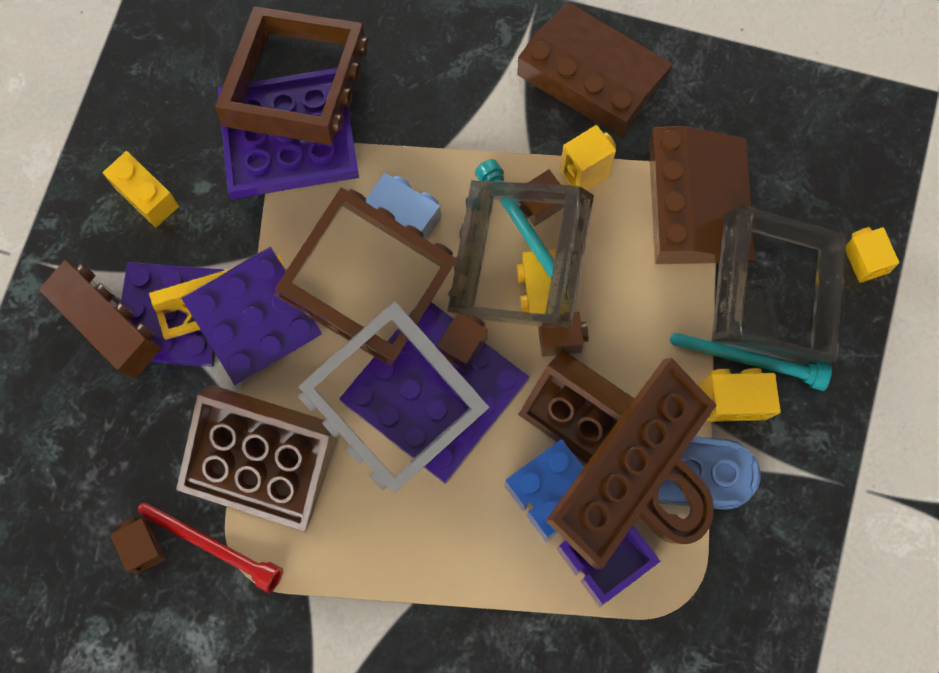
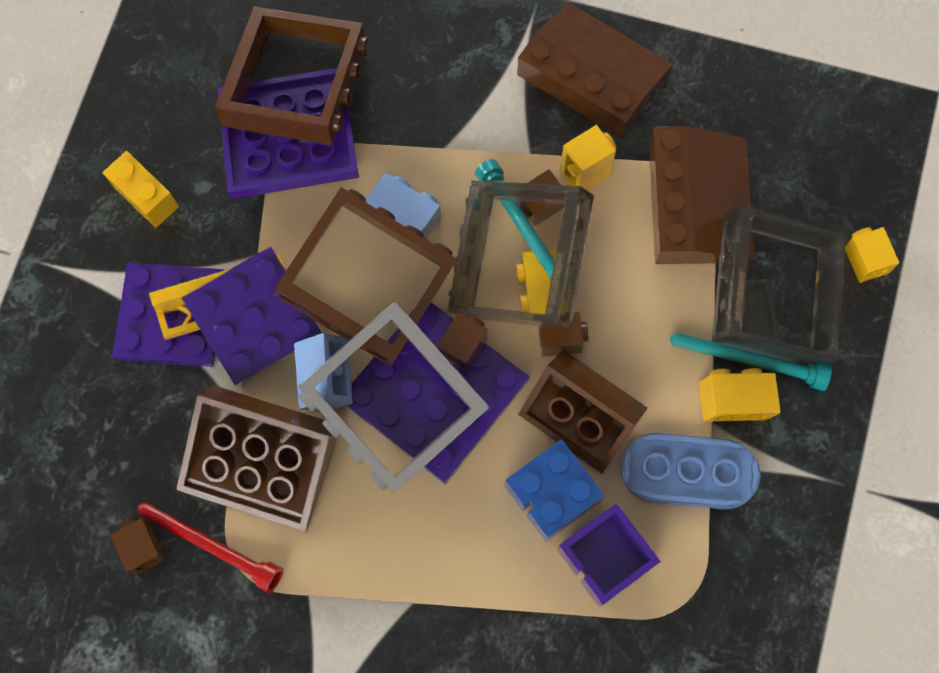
reddish brown brick [38,260,162,379] -> none
reddish brown plate [545,357,717,569] -> none
none -> light blue brick [294,333,353,412]

